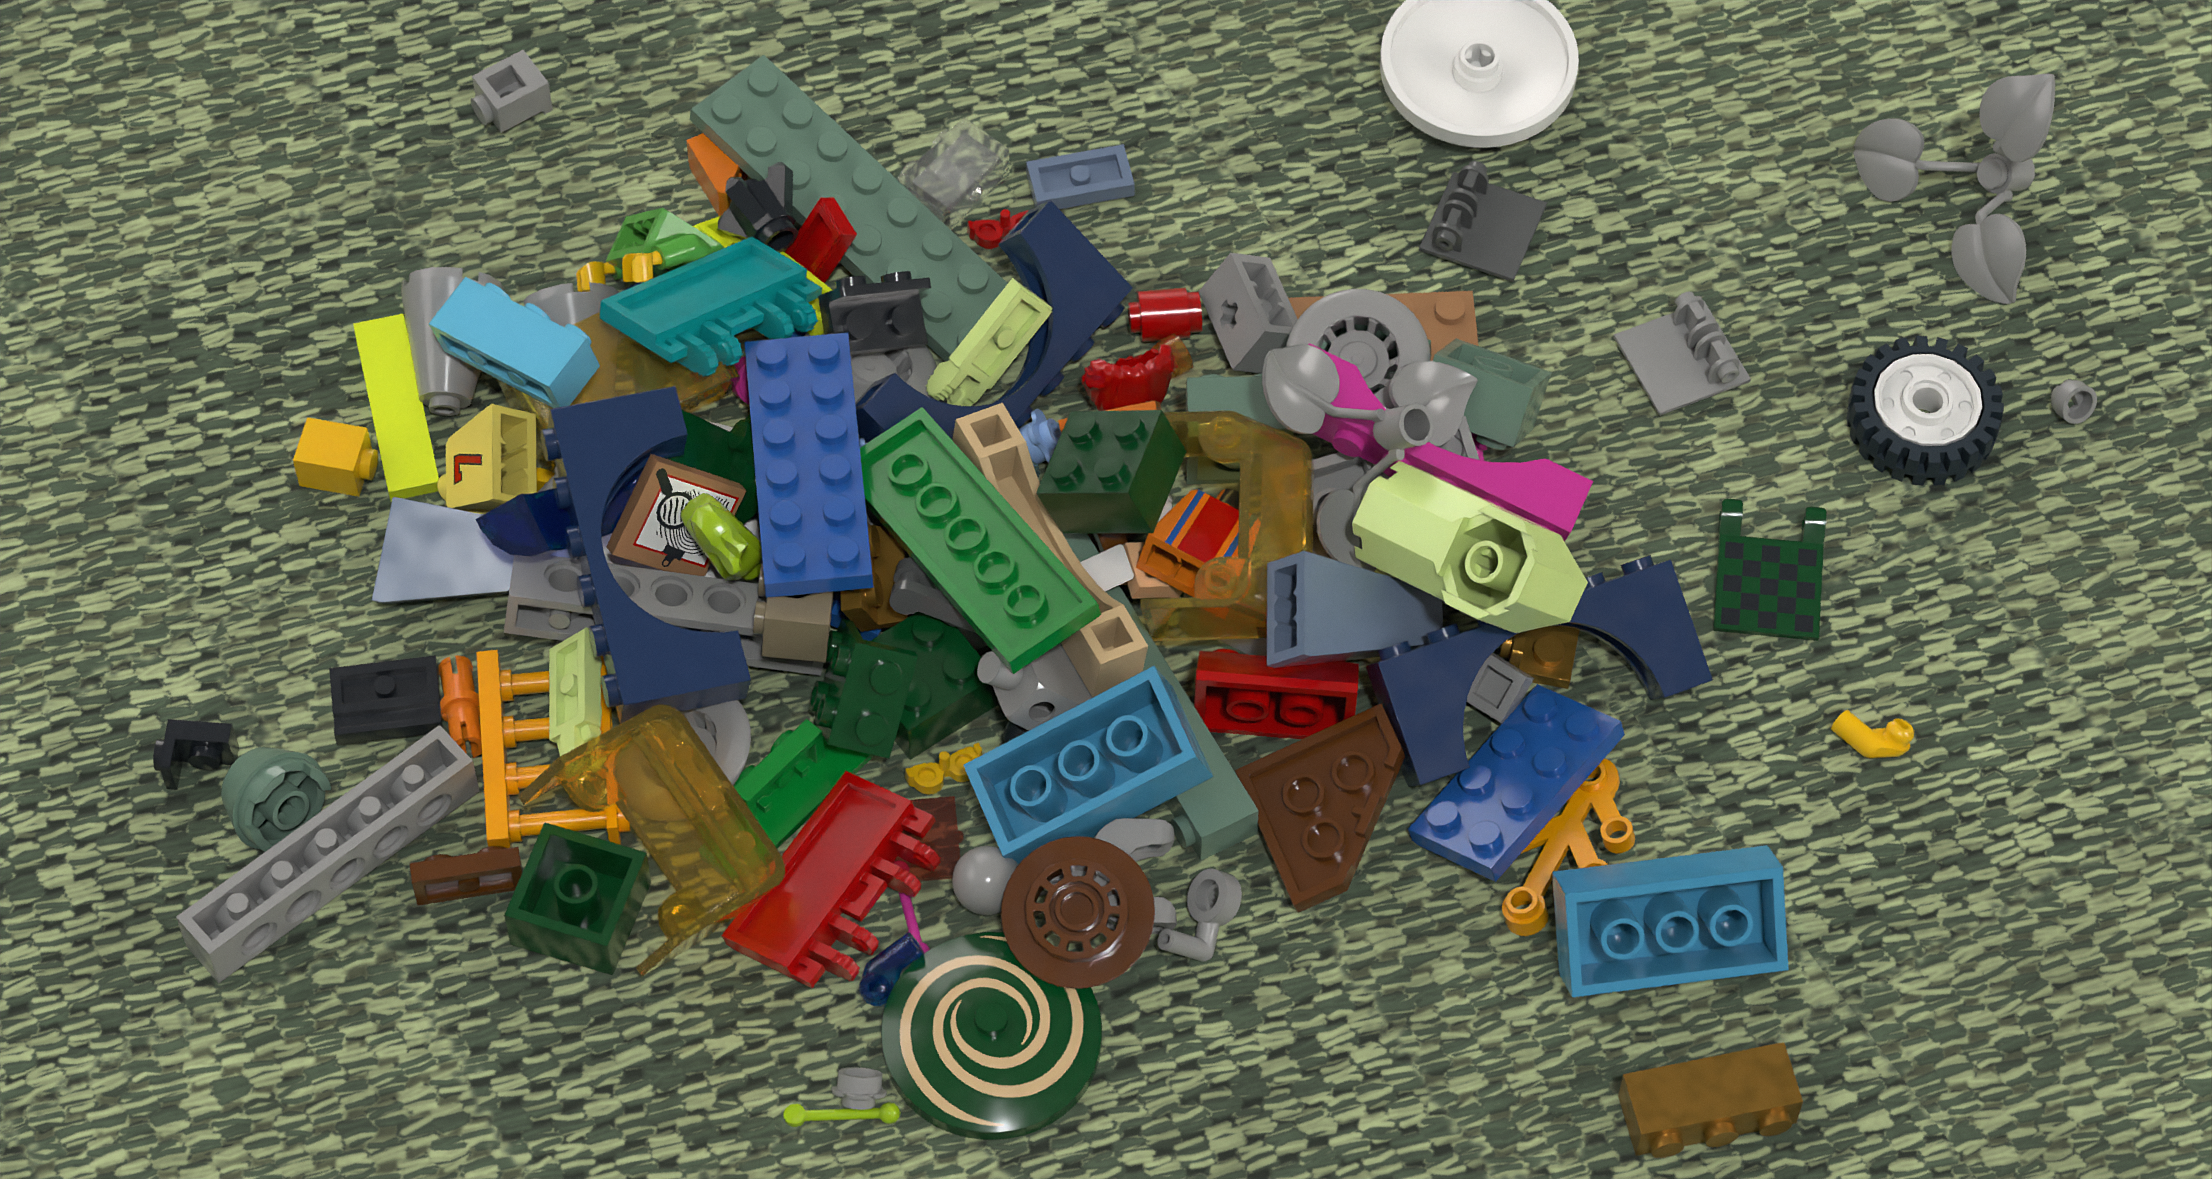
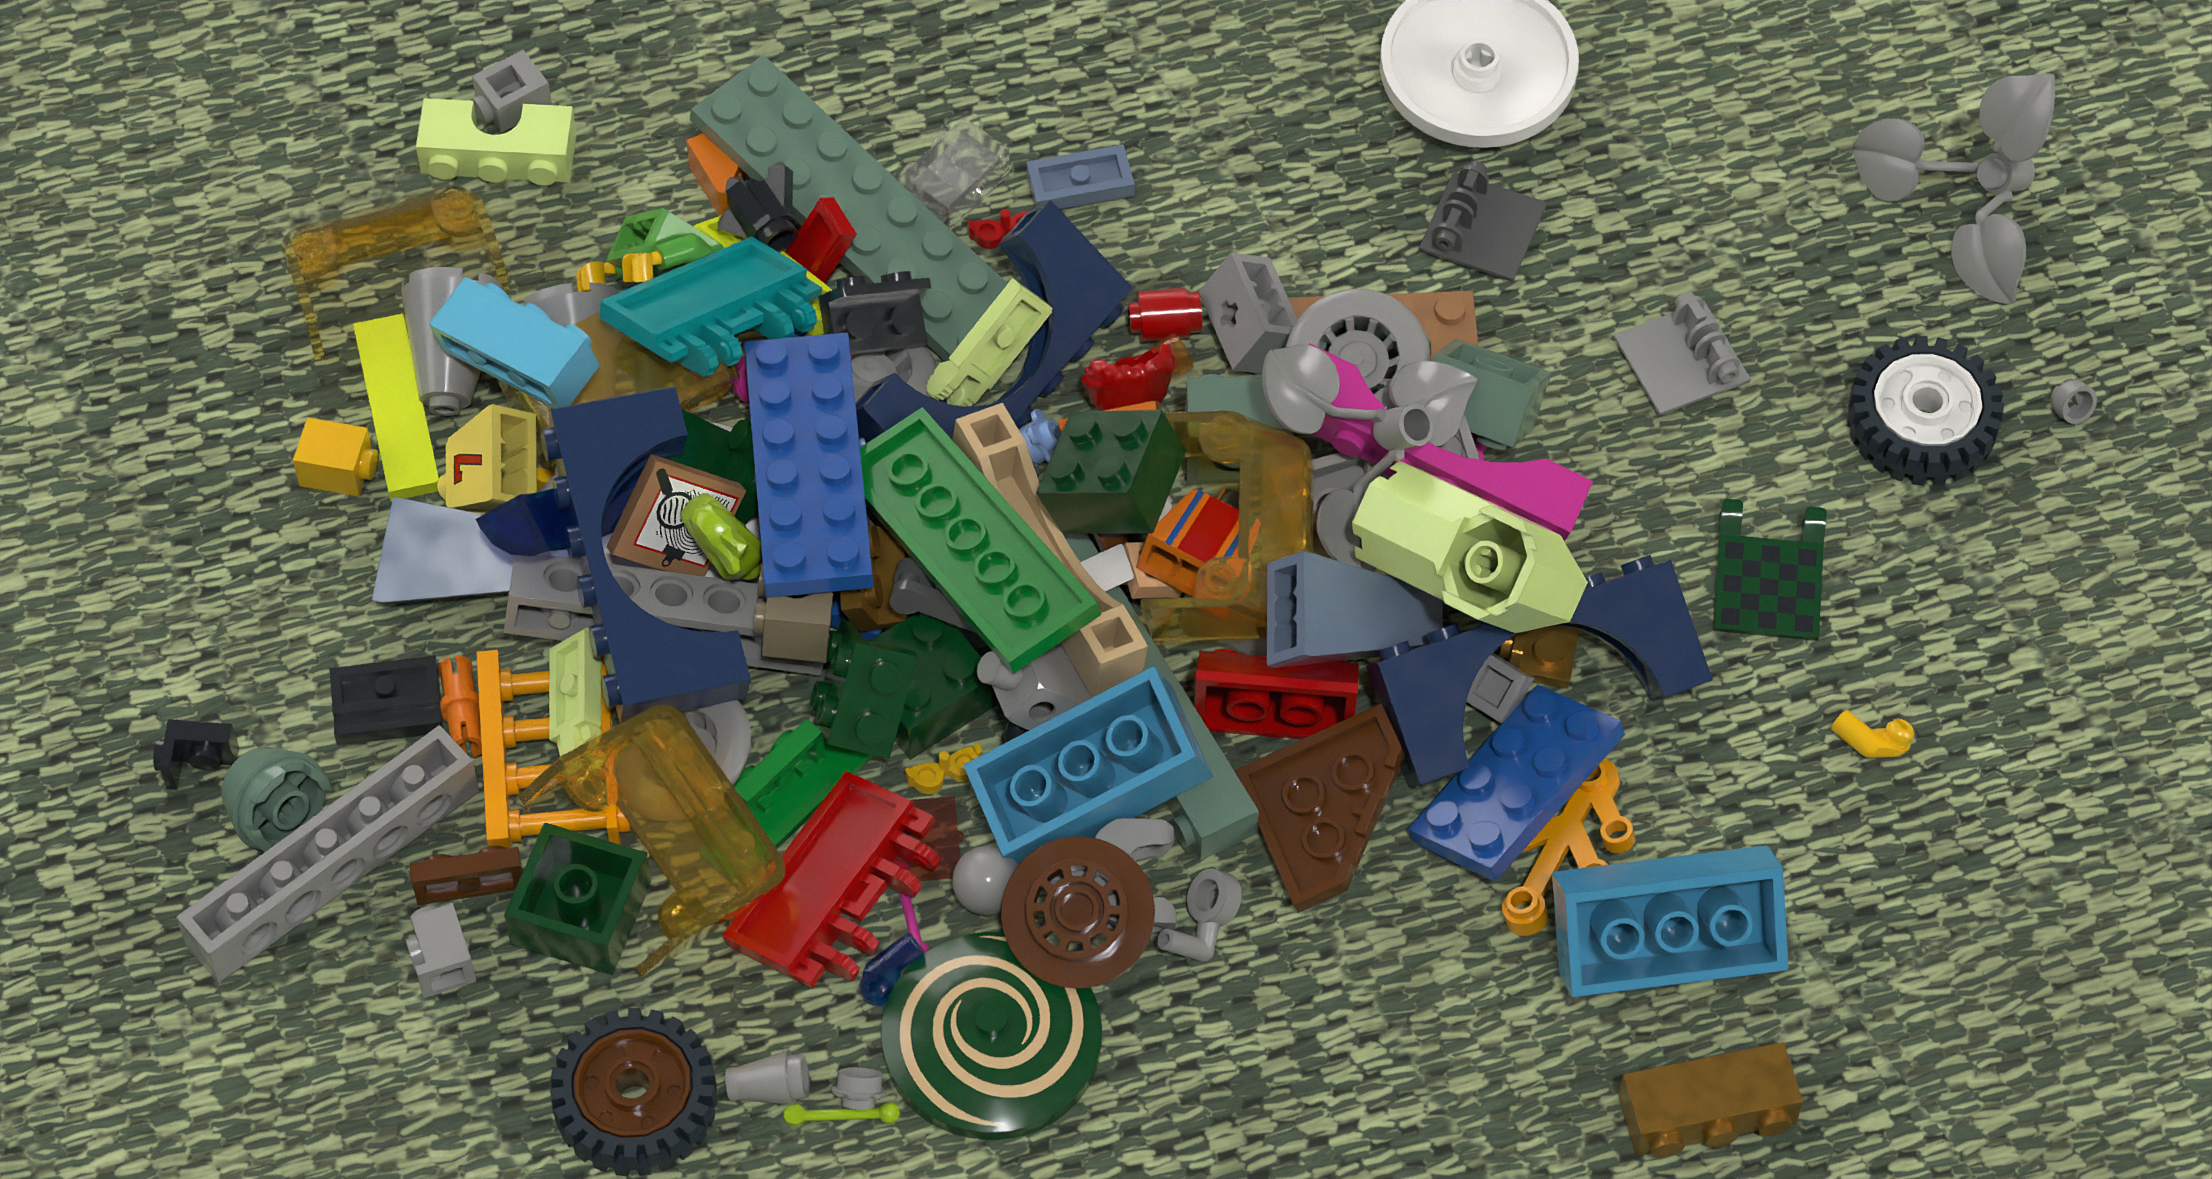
none -> clear yellow windscreen [281,185,511,362]
none -> light grey brick [405,903,476,998]
none -> yellowish green arch [416,98,577,185]
none -> wheel [550,1008,717,1177]
none -> light grey cone [725,1050,810,1105]

